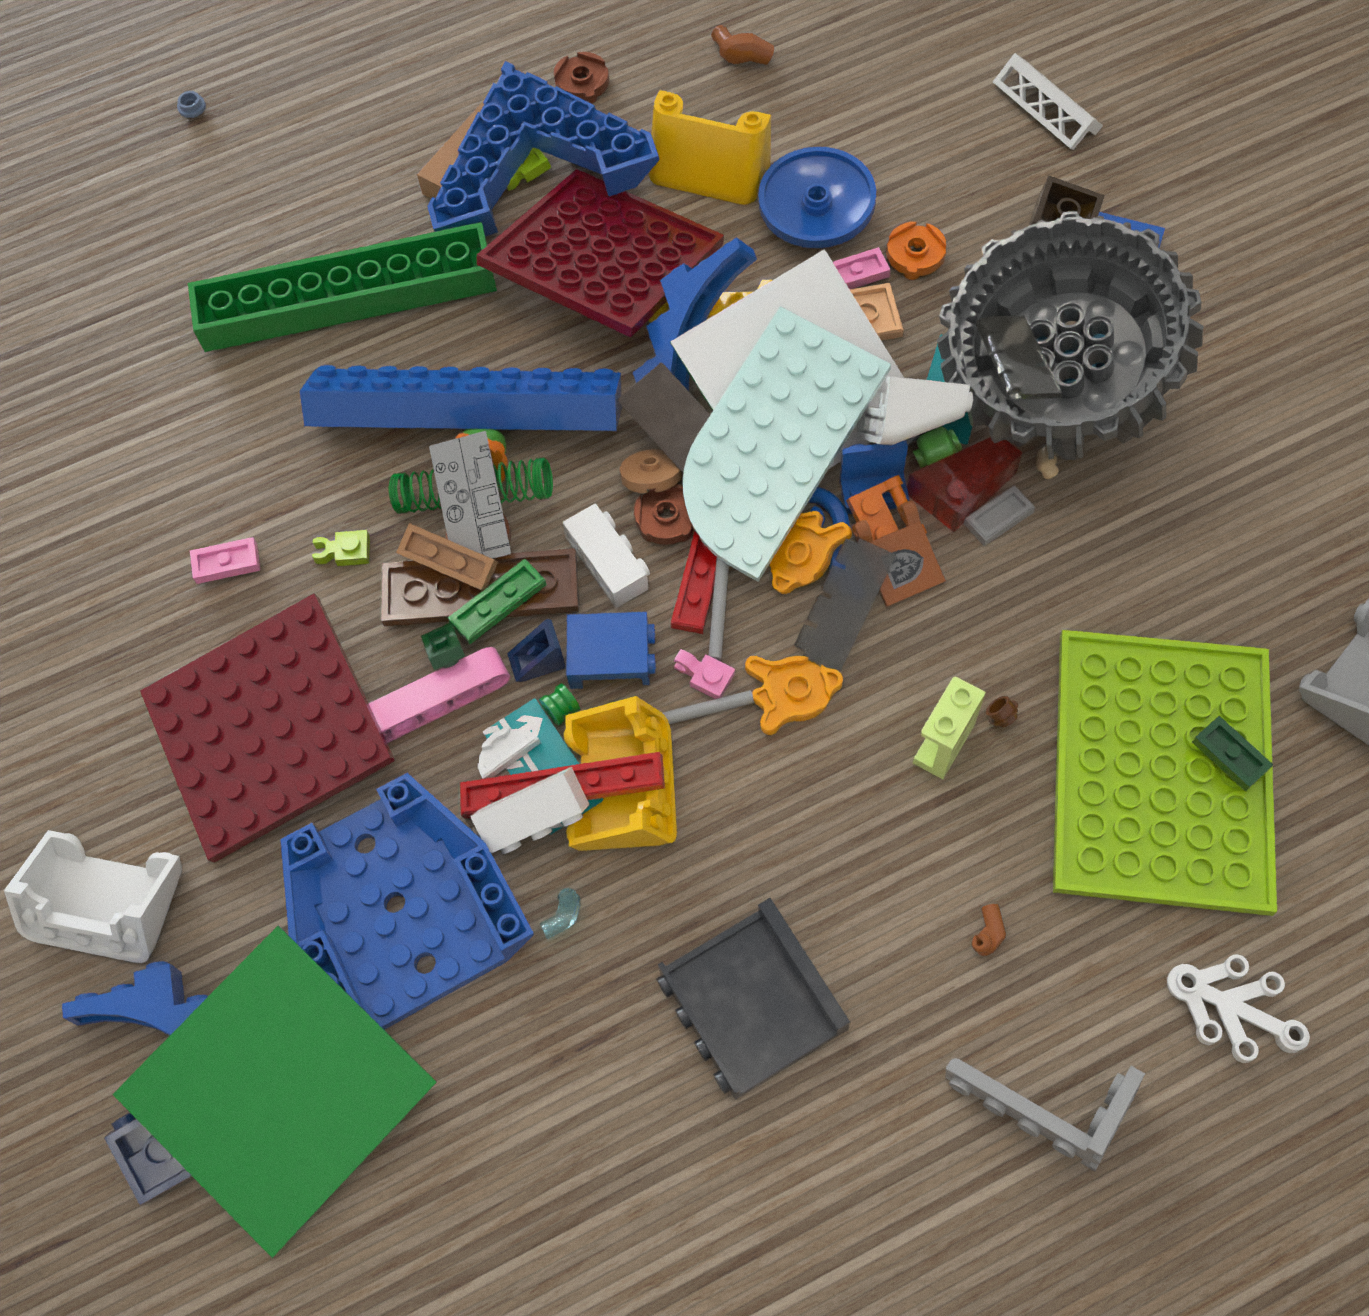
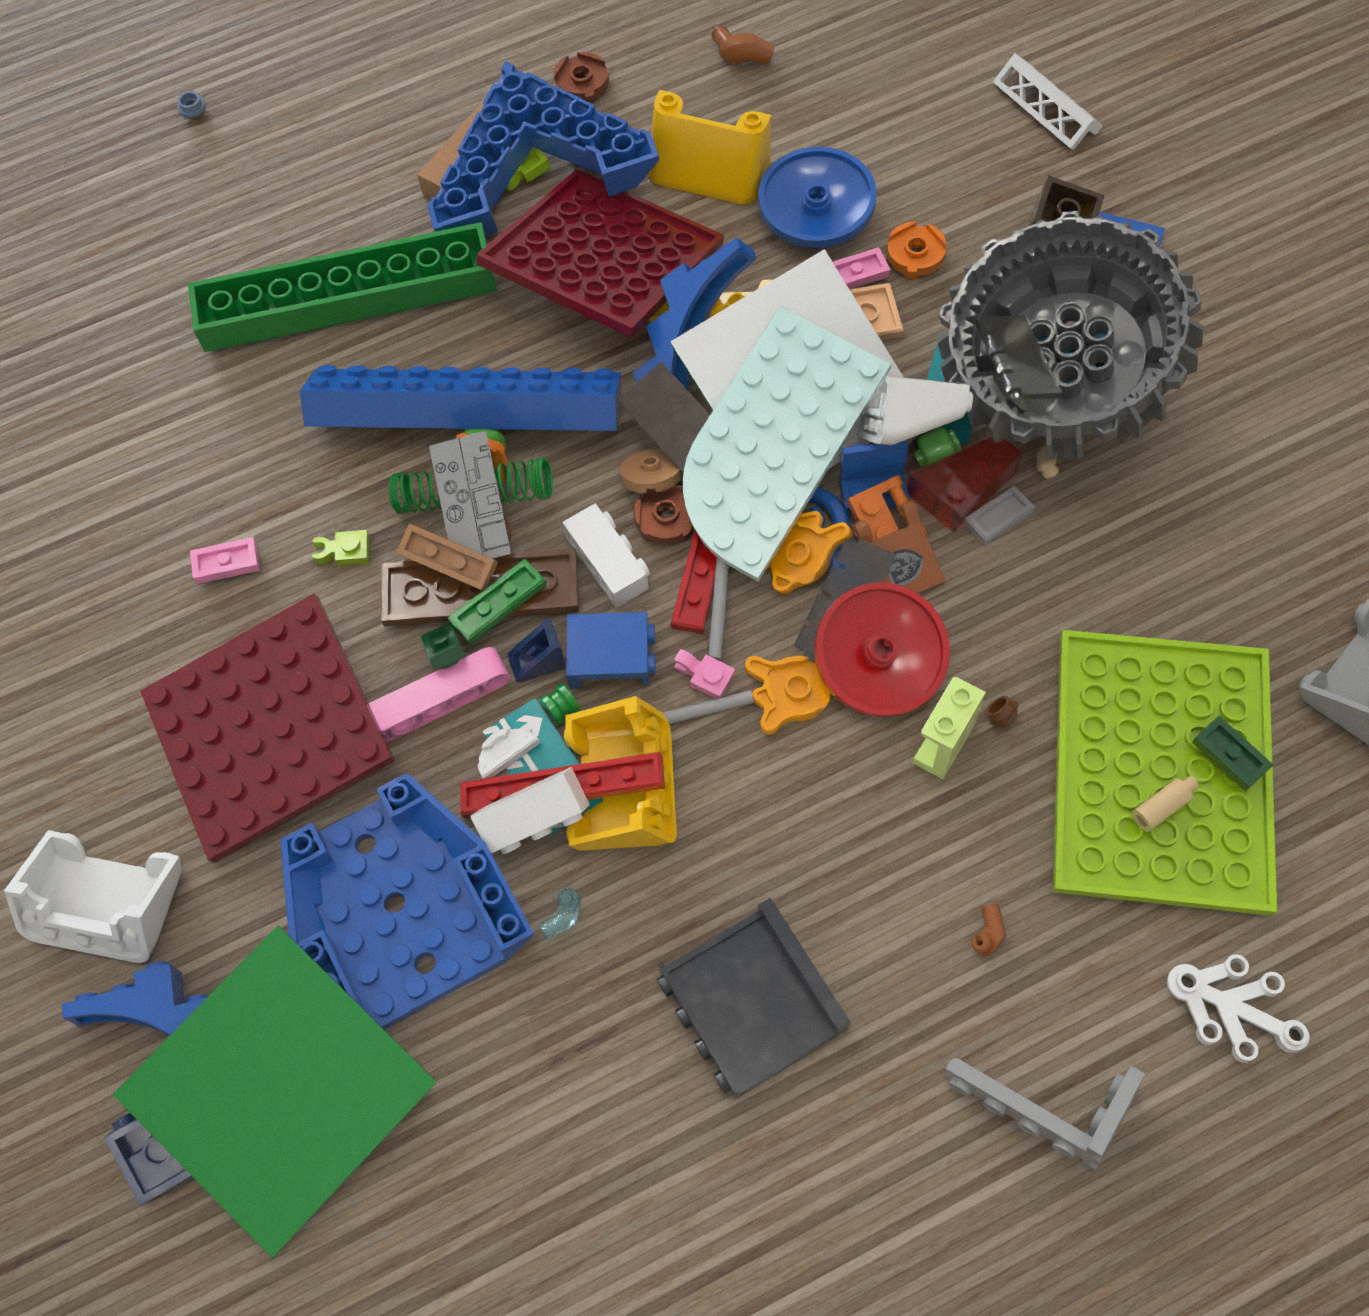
none -> red dish [814,582,950,718]
none -> tan cylinder [1132,776,1199,832]

